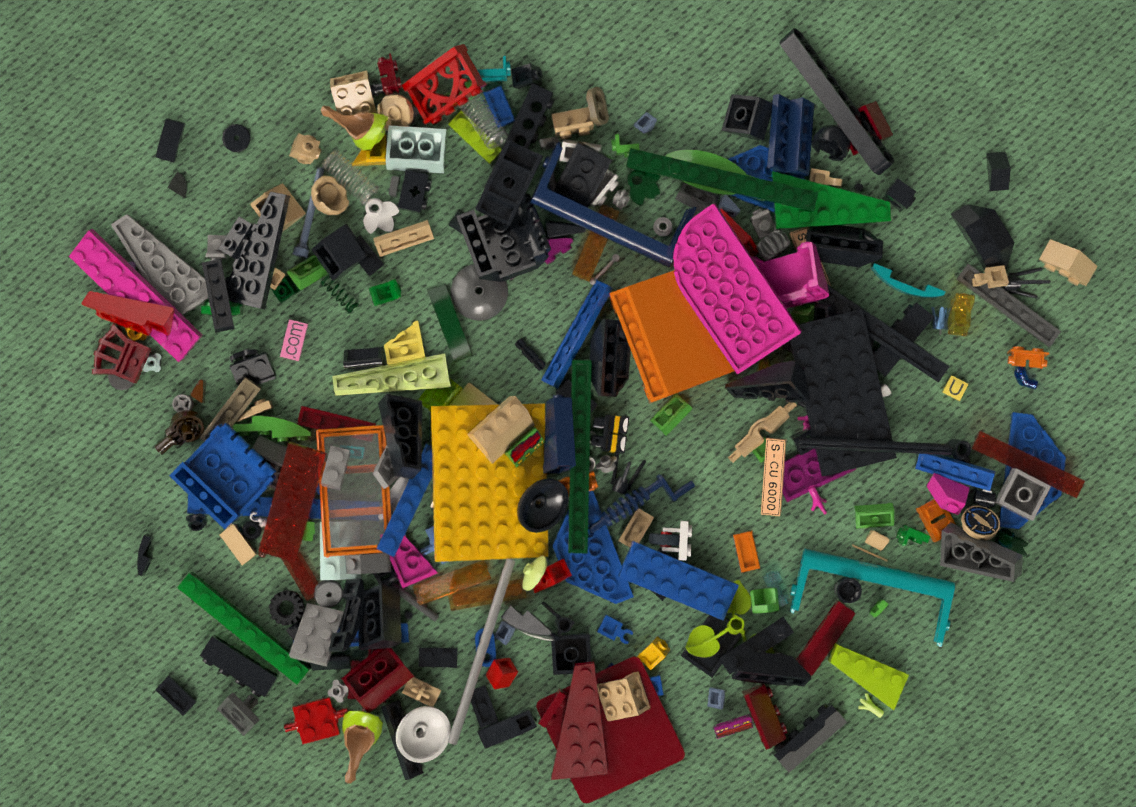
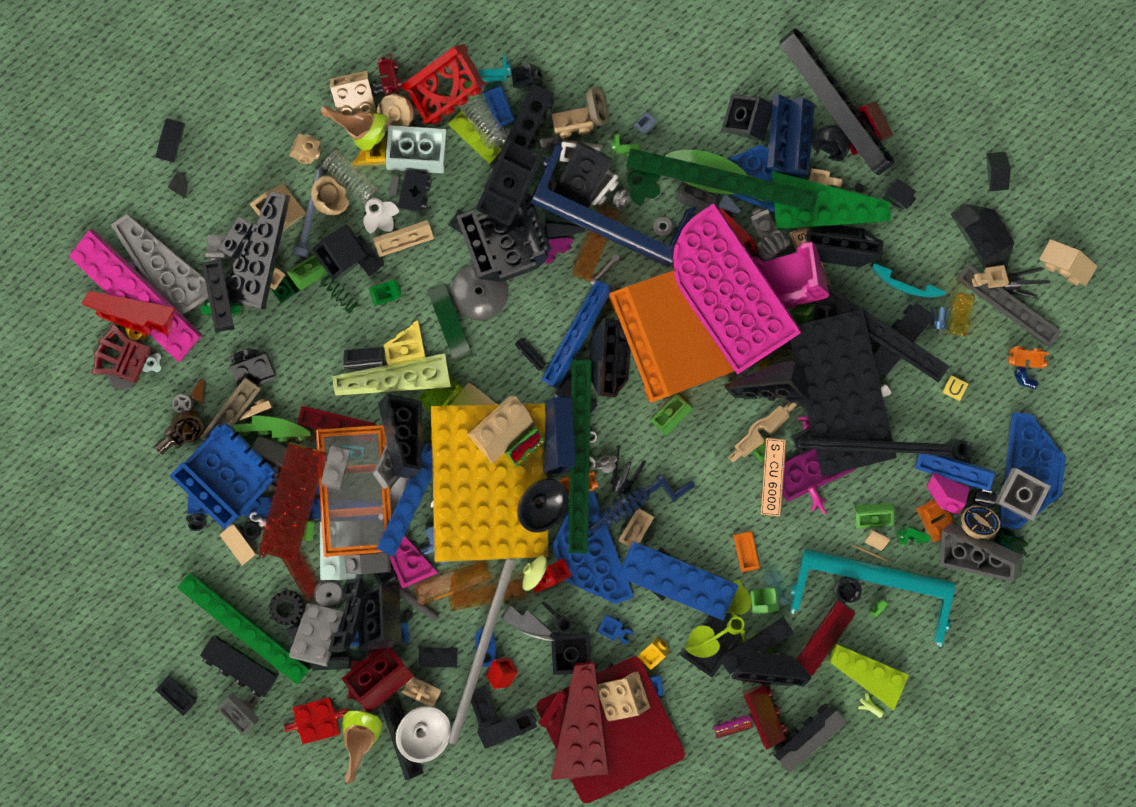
black slope [137,534,154,576] -> none
black piece [222,124,251,152] -> none
bright pink tile [280,320,308,361] -> none
light grey plate [328,680,349,703] -> none
sand blue slope [494,620,515,645] -> none
black hips [590,414,629,454] -> none
plate [649,520,692,560] -> none
sand blue slope [707,687,725,709] -> none
clear red plate [971,431,1085,498] -> none

